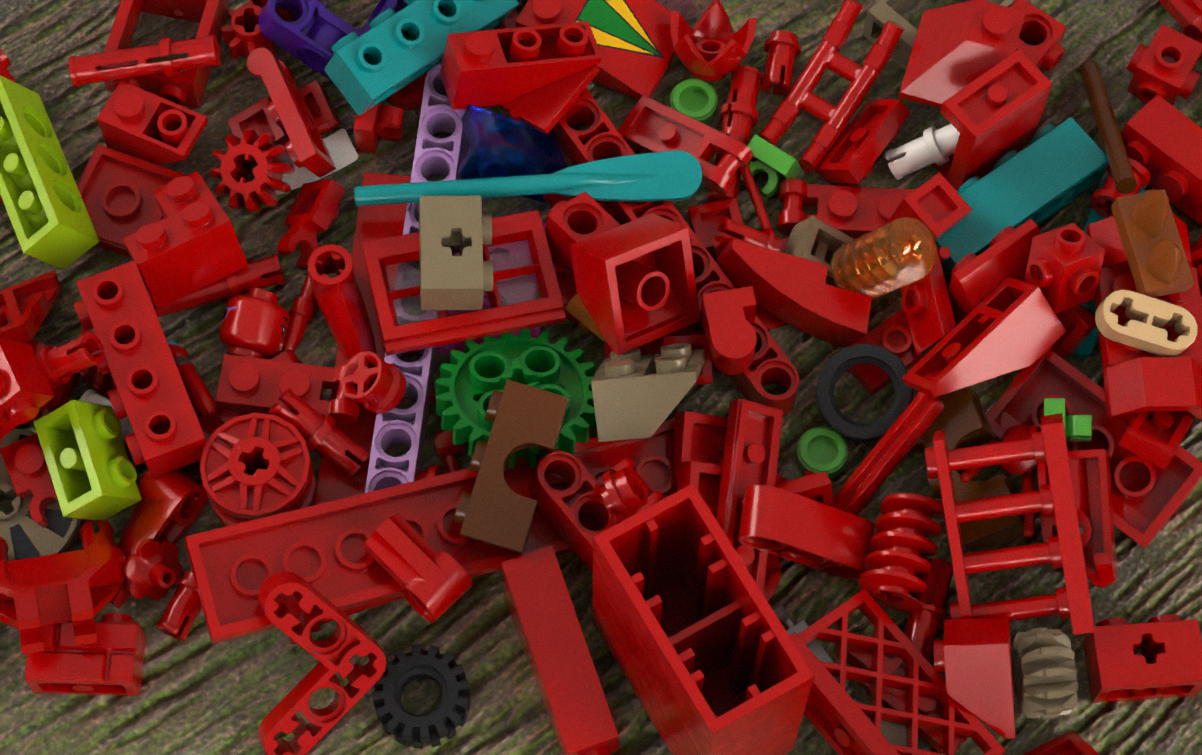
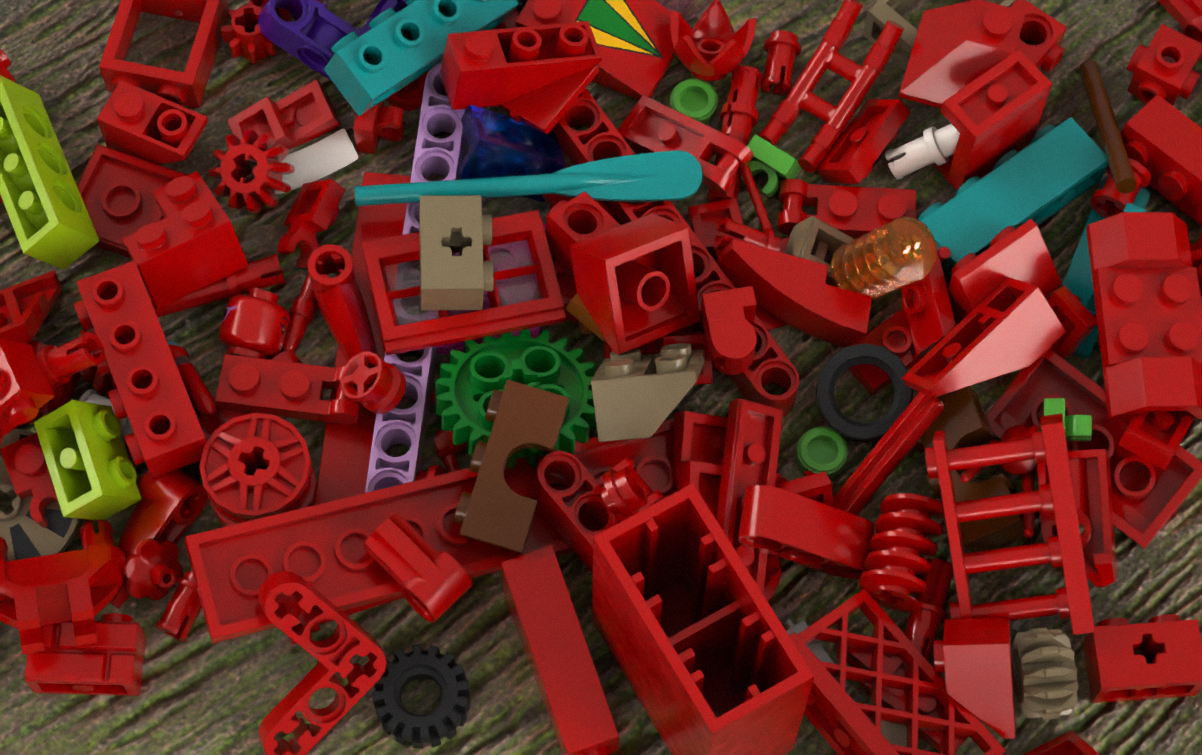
red pin [68,35,221,87] -> none
red plate [246,48,336,178] -> none
red pin [268,388,370,478] -> none
red panel [887,172,972,250] -> none
red brick [1024,223,1106,314] -> none
tan beam [1095,289,1198,357] -> none
dark orange tile [1111,189,1195,297] -> none

